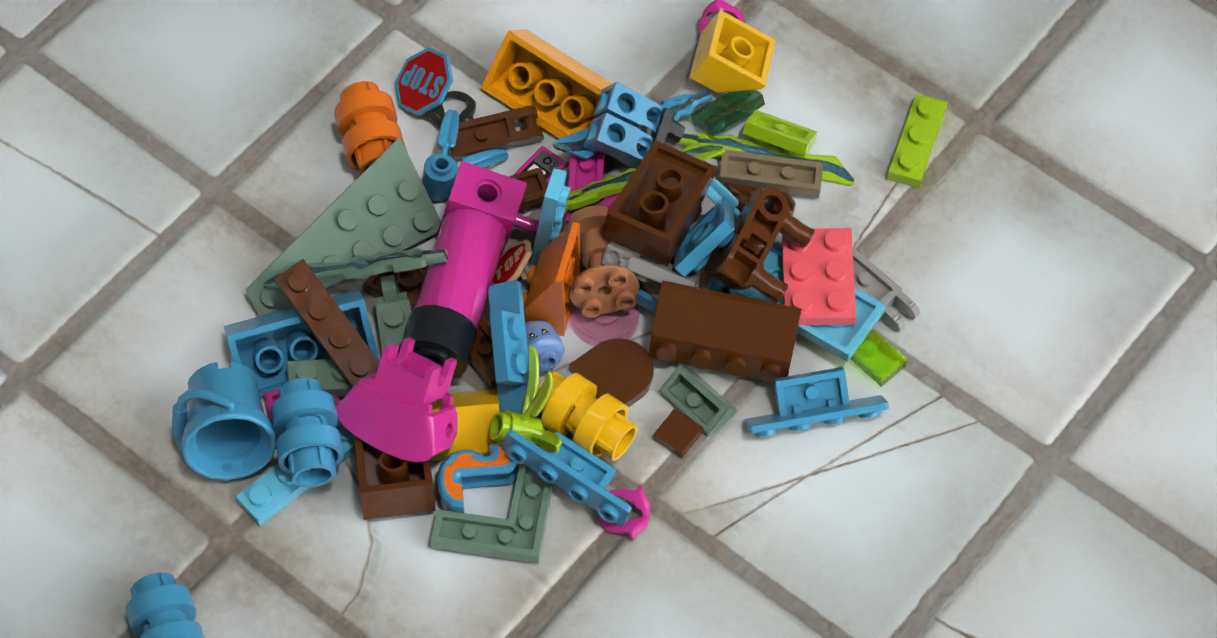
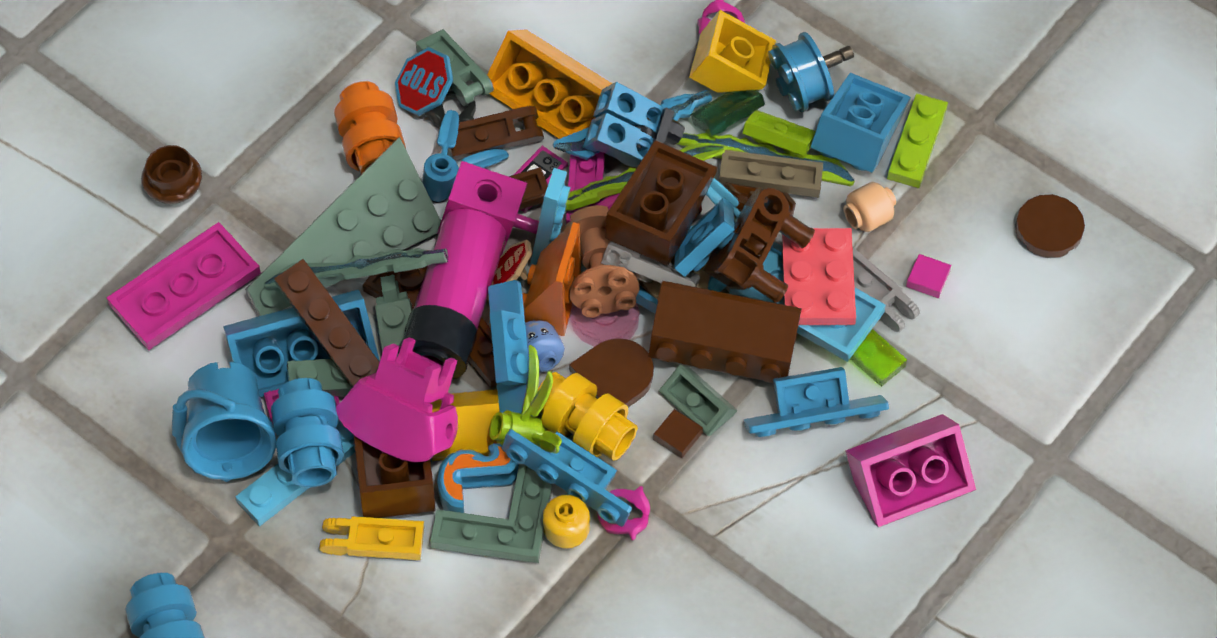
none -> dark pink plate [106,222,261,350]
none -> reddish brown piece [141,145,202,204]
none -> yellow hinge [319,516,425,560]
none -> sand green plate [416,29,494,106]
none -> yellow head [543,495,590,548]
none -> dark azure wheel [768,32,854,112]
none -> dark azure slope [811,73,911,173]
none -> light nougat head [843,182,896,232]
none -> dark pink slope [845,414,976,527]
none -> dark pink tile [906,254,951,298]
none -> reddish brown tile [1015,194,1085,258]

